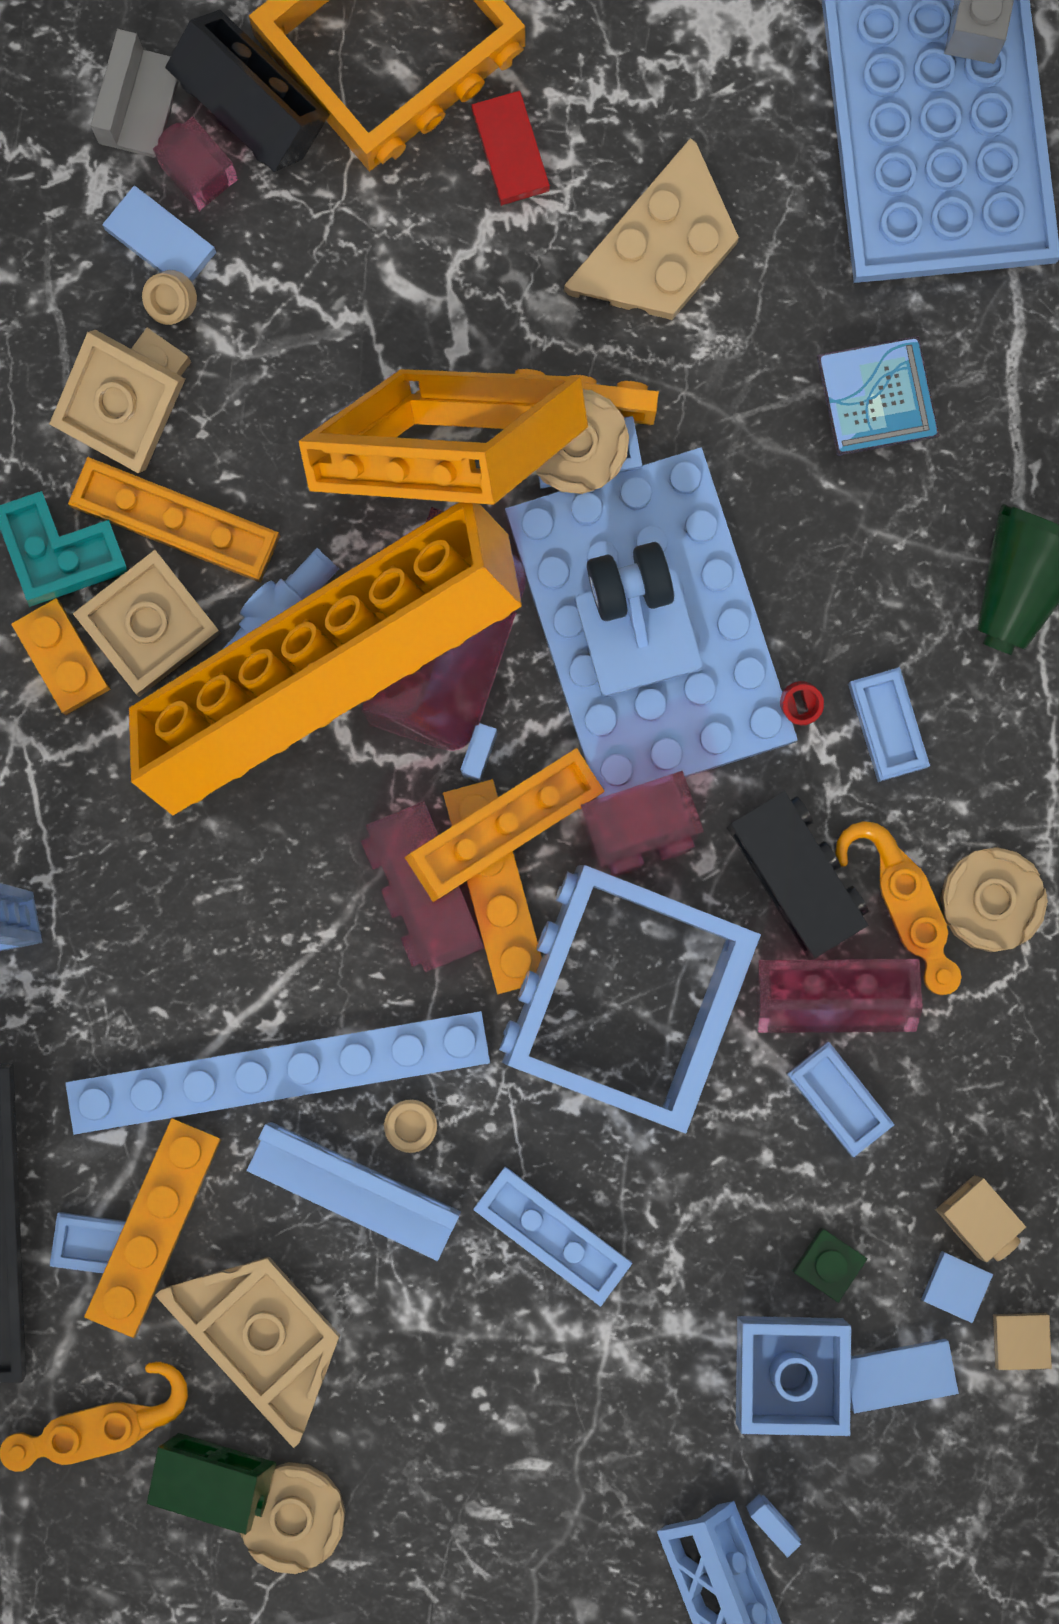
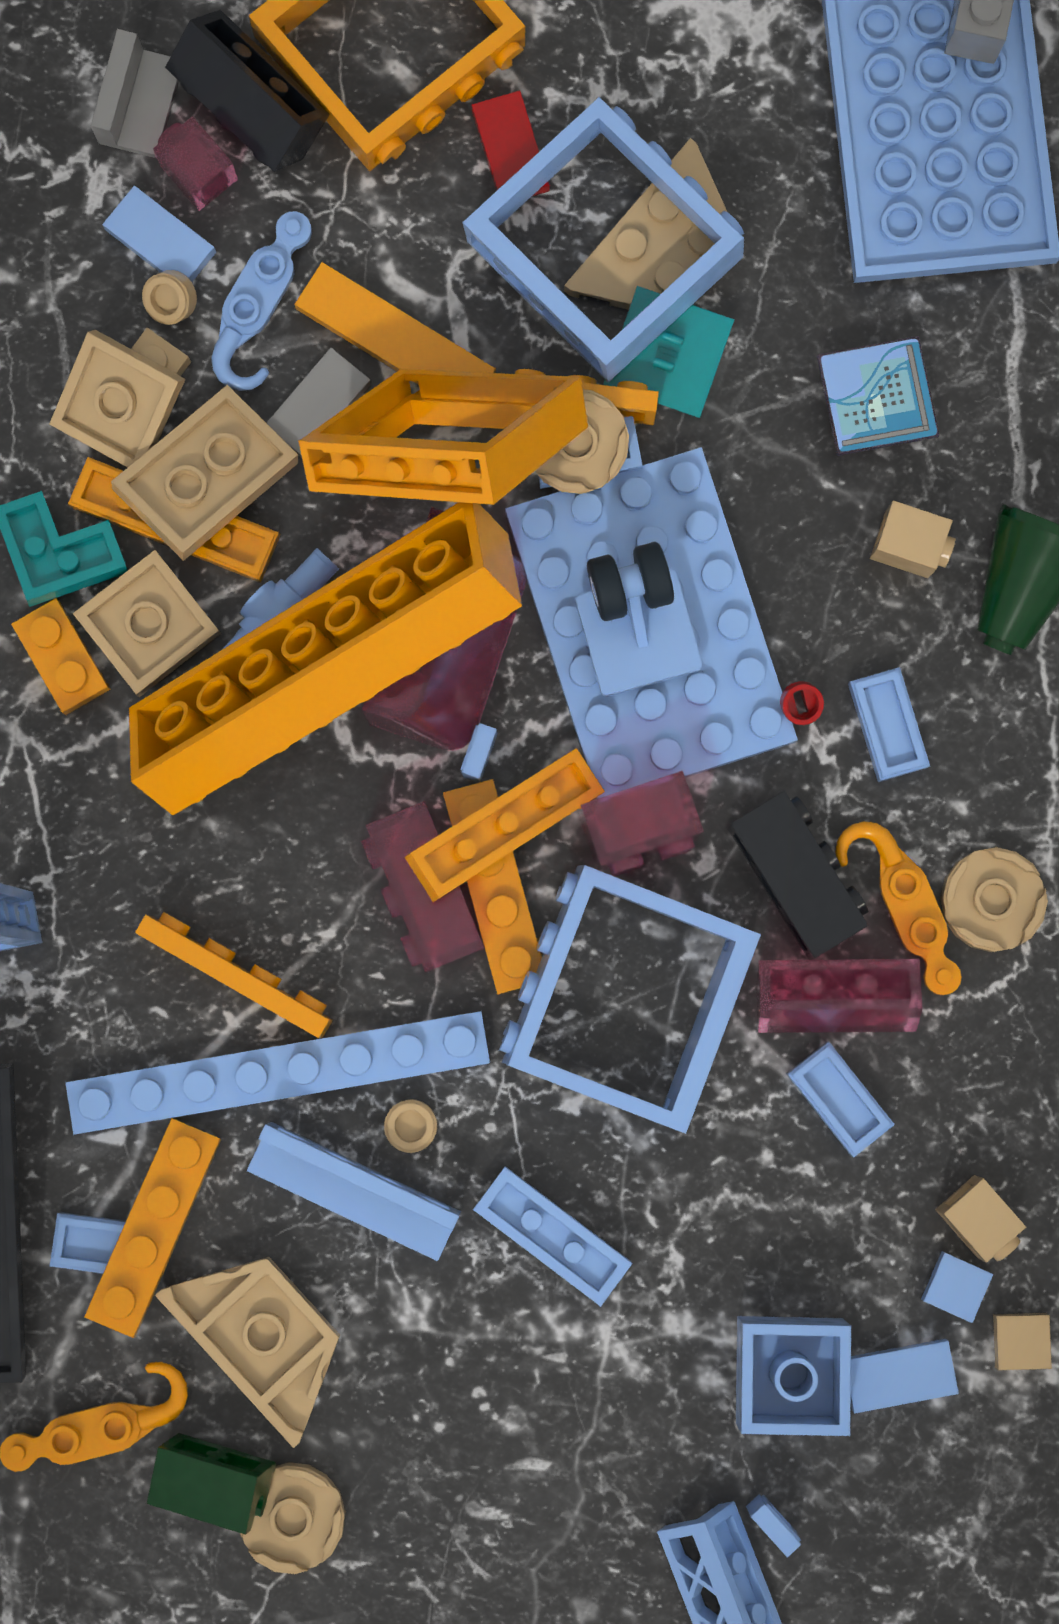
dark green plate [792,1227,868,1303] -> none
none -> tan plate [111,385,298,561]
none -> light orange plate [135,912,333,1038]
none -> light blue piece [211,211,312,391]
none -> light grey tile [267,348,371,458]
none -> light orange tile [294,262,496,385]
none -> light blue window [463,97,744,382]
none -> teal piece [603,286,735,418]
none -> tan brick [870,500,956,578]

